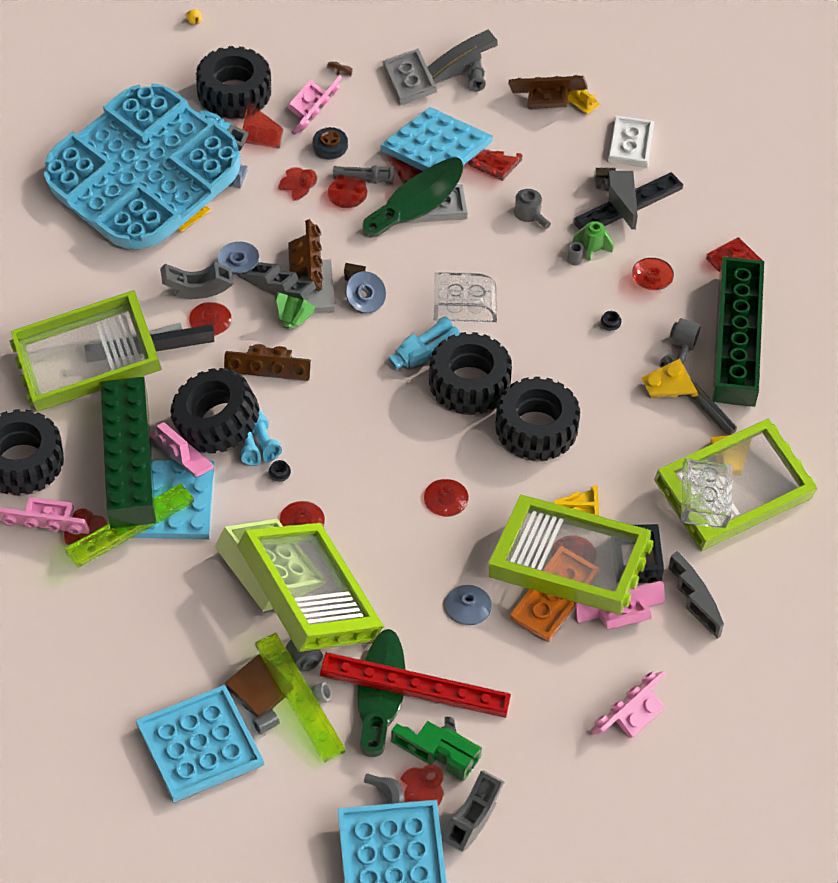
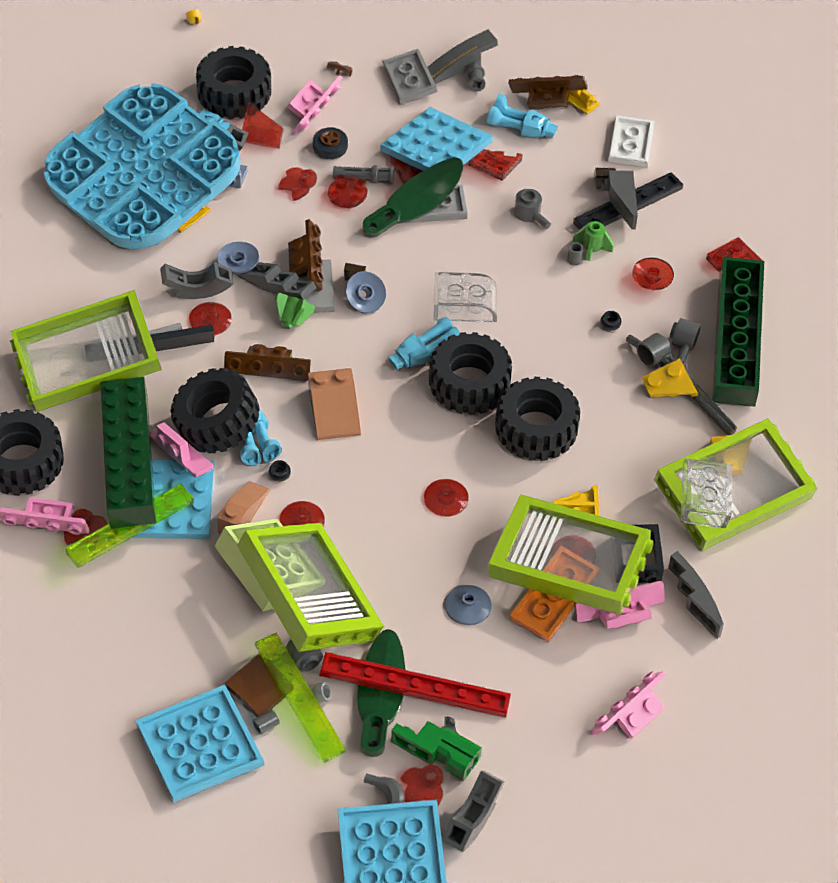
none -> nougat slope [217,481,270,534]
none -> nougat slope [308,368,361,440]
none -> medium azure piece [487,93,558,138]
none -> dark grey piece [626,333,671,367]

